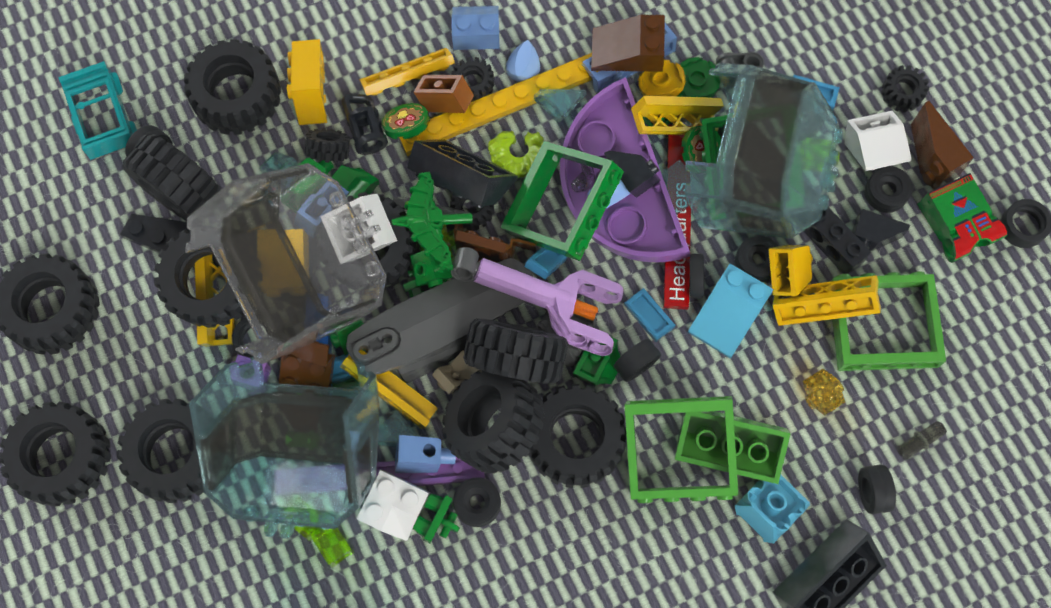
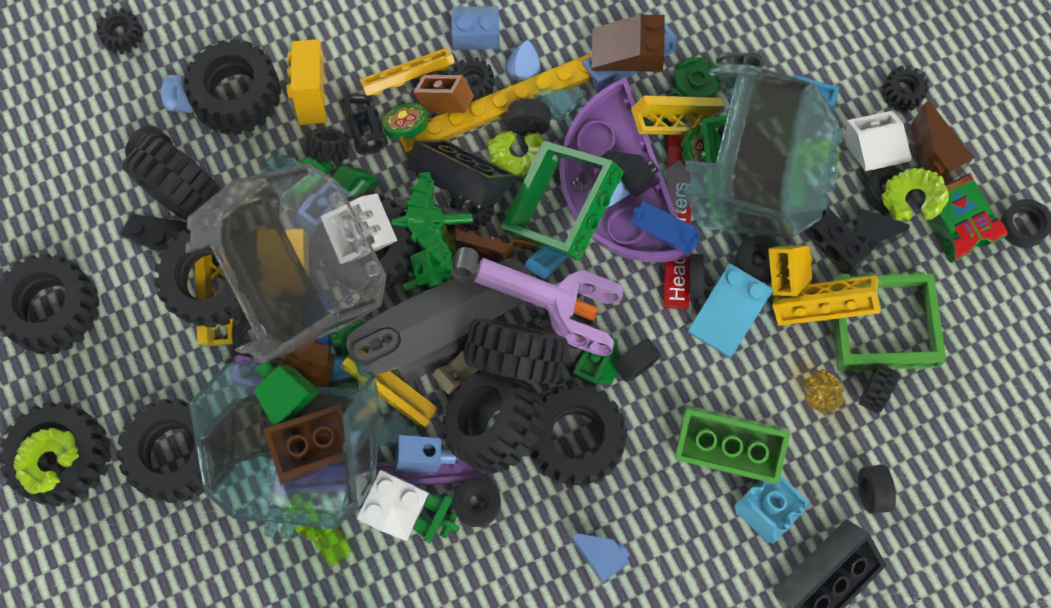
teal piece [58,61,137,160] -> none
dark azure tile [624,288,676,342] -> none
bright green window [625,396,738,503] -> none
yellow tile [638,60,686,97] -> none
clear smoke axle [896,421,947,461] -> none
none -> lime piece [13,428,79,494]
none -> black tyre [96,8,144,55]
none -> light blue piece [161,75,192,113]
none -> green torso [254,360,320,426]
none -> reddish brown slope [263,404,358,486]
none -> black tyre [507,99,551,136]
none -> medium blue slope [571,533,630,583]
none -> blue brick [630,201,700,256]
none -> black tyre [859,363,900,414]
none -> lime piece [881,167,949,221]

